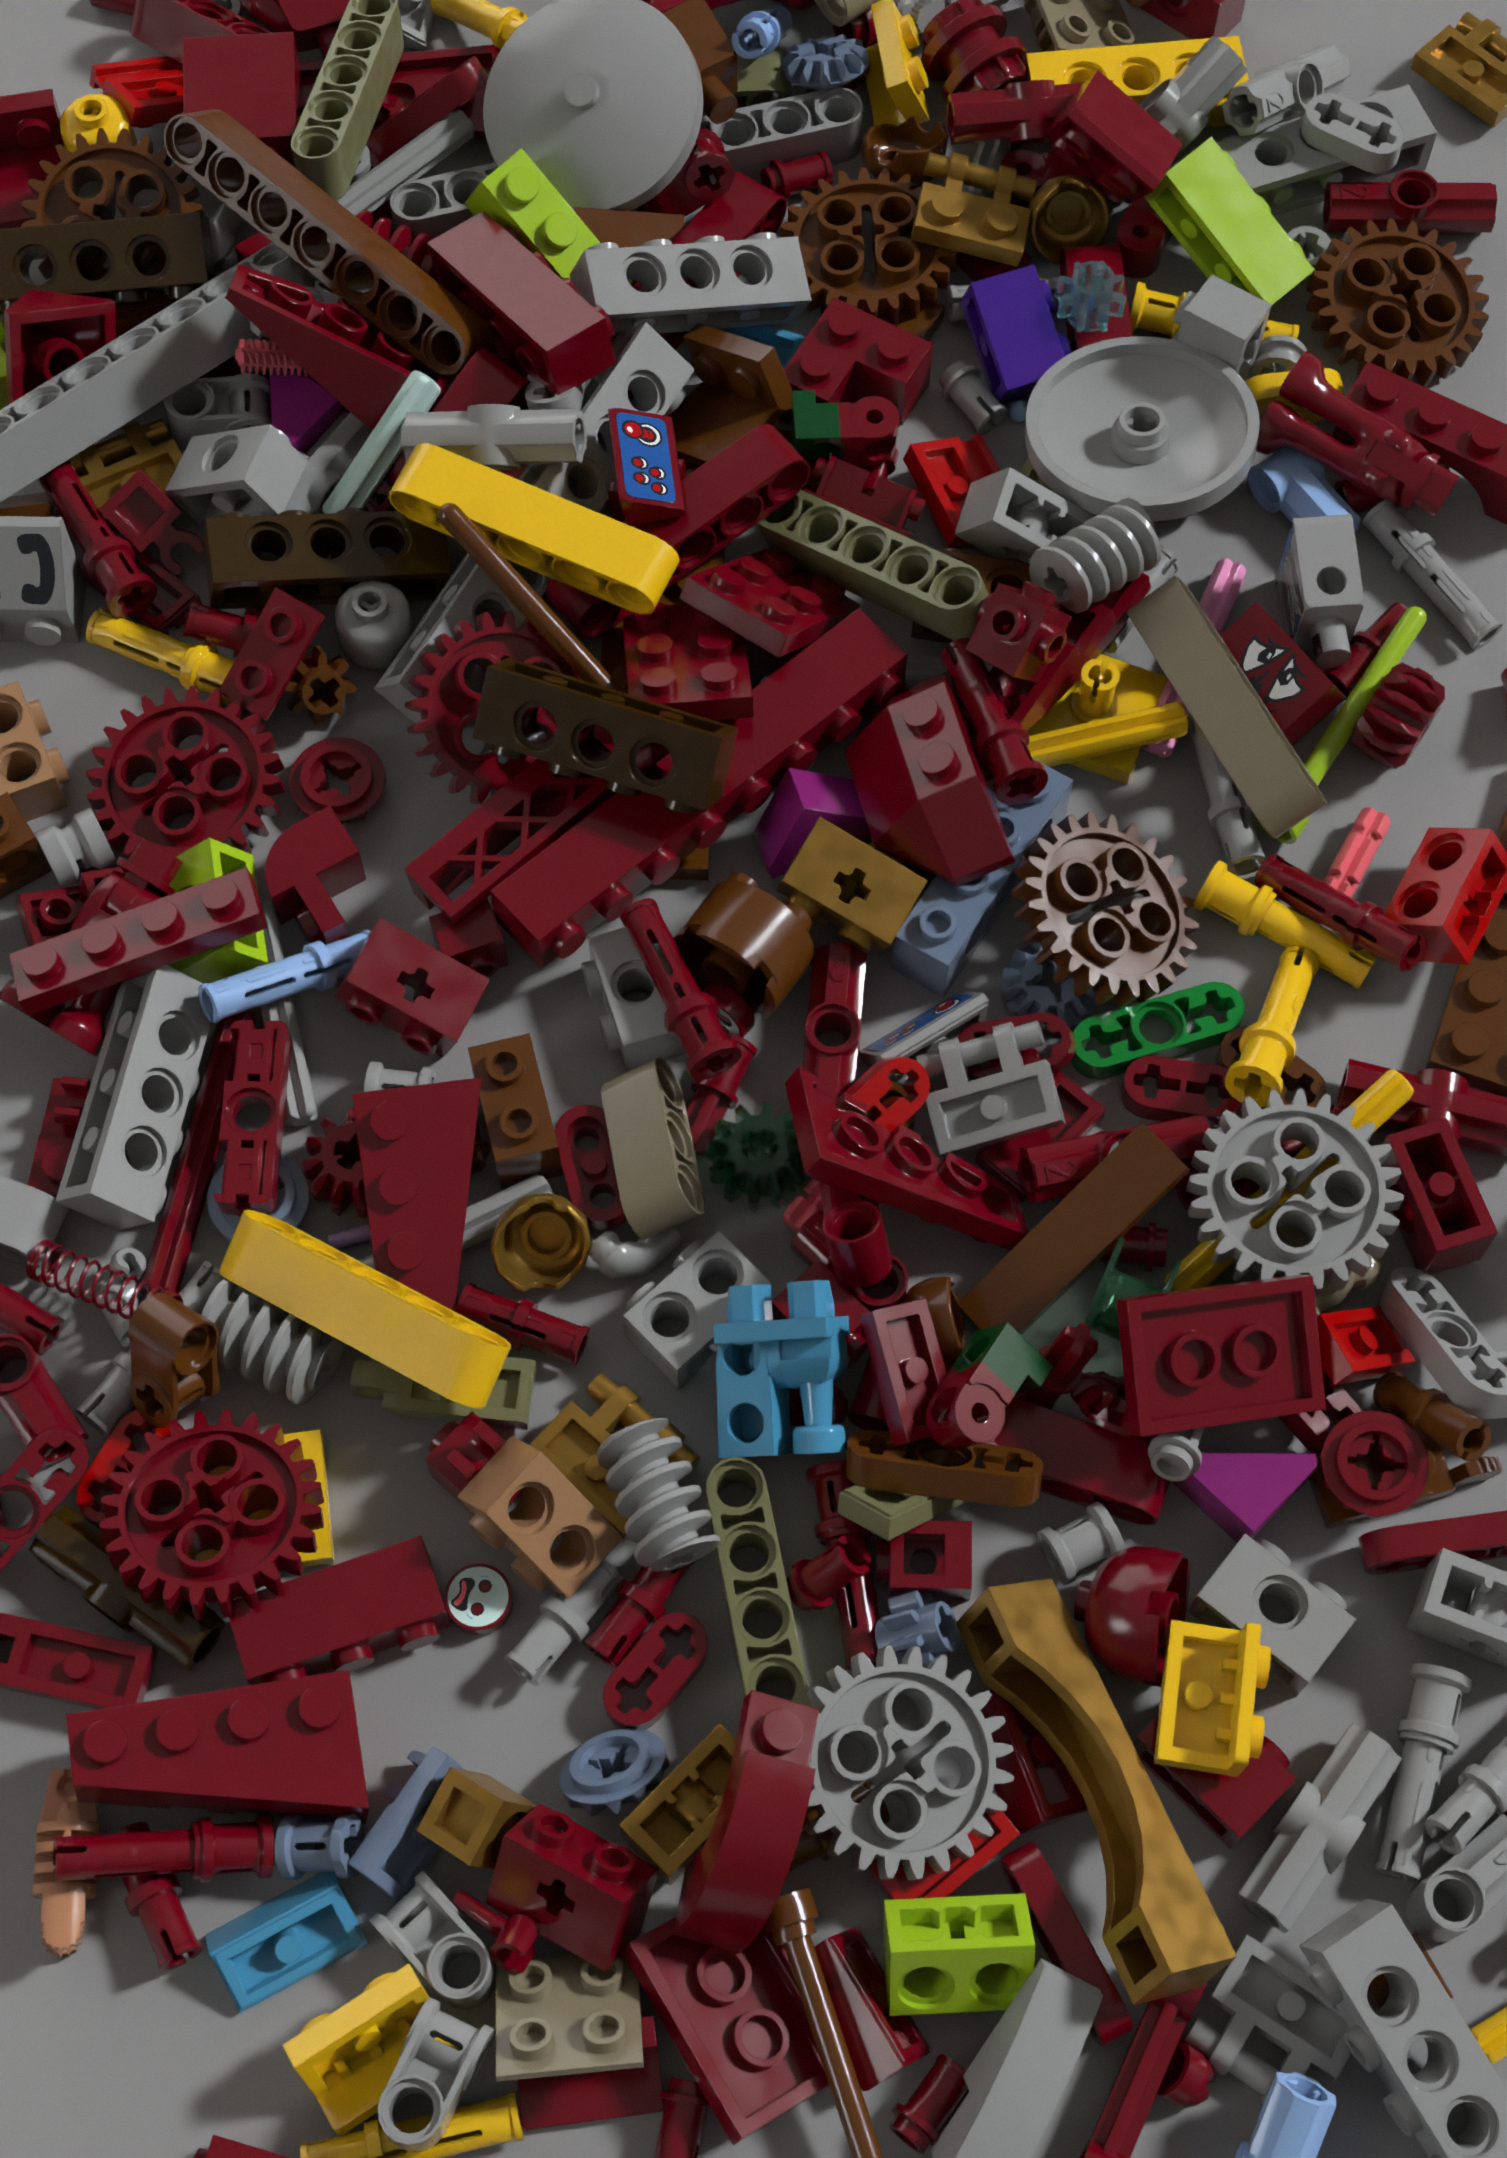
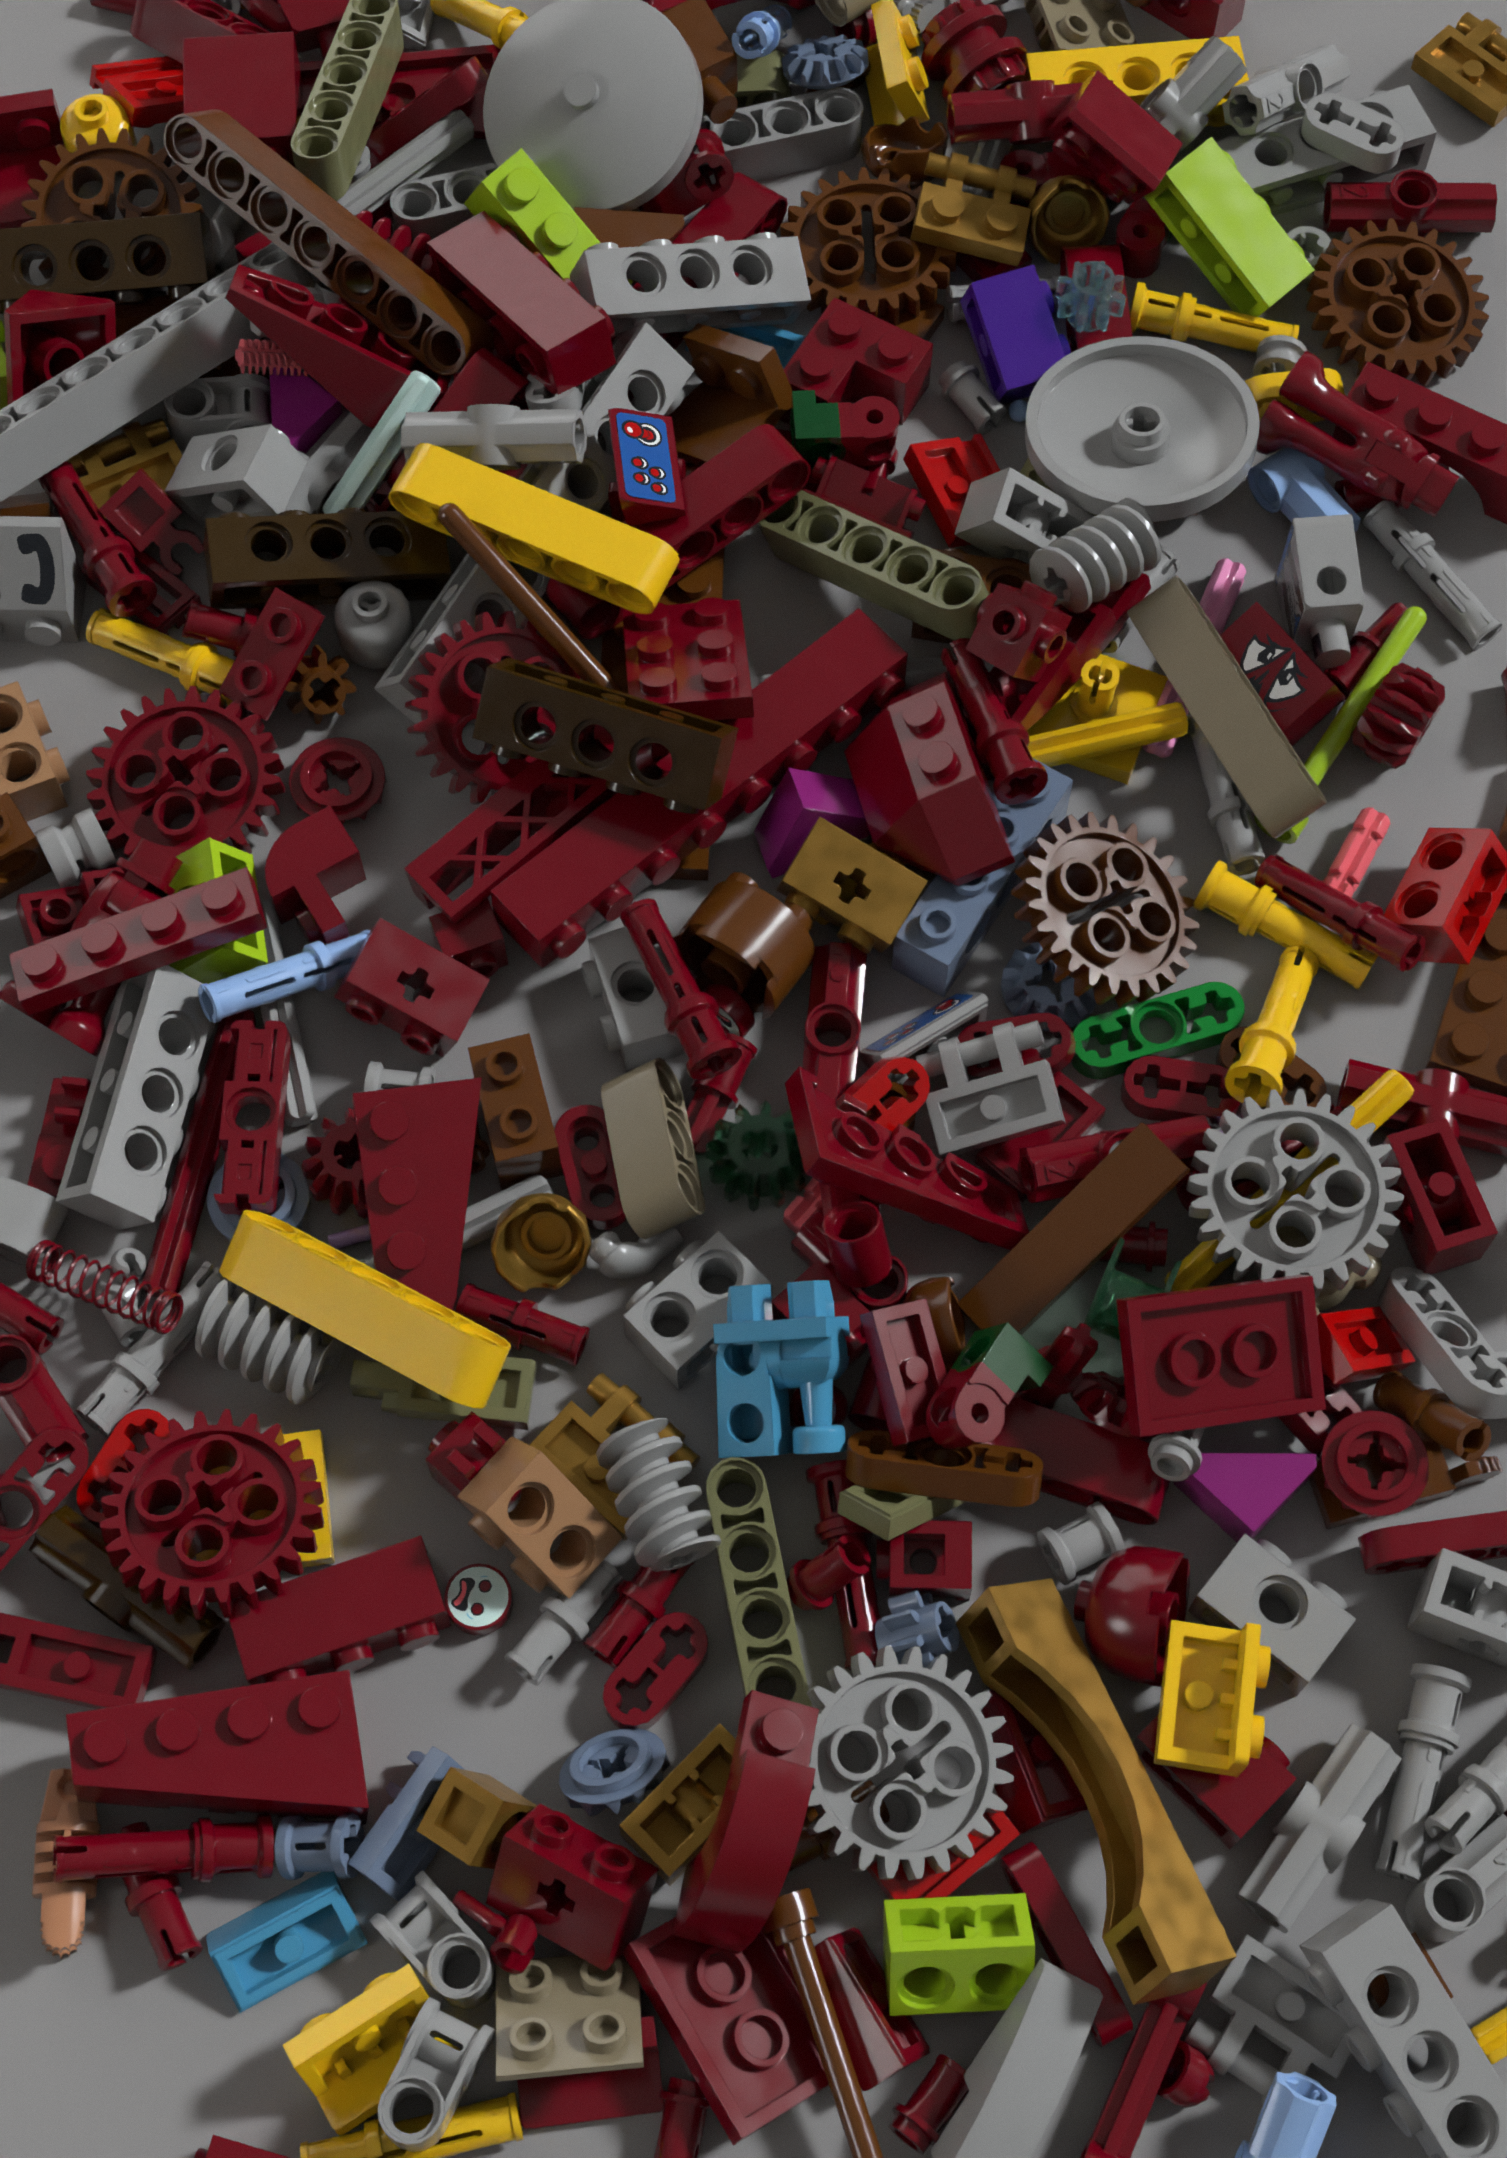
reddish brown piece [128,1292,220,1428] -> none
dark red plate [679,548,861,657] -> none
dark red pin [760,151,833,202] -> none
light grey brick [1172,274,1272,381] -> none

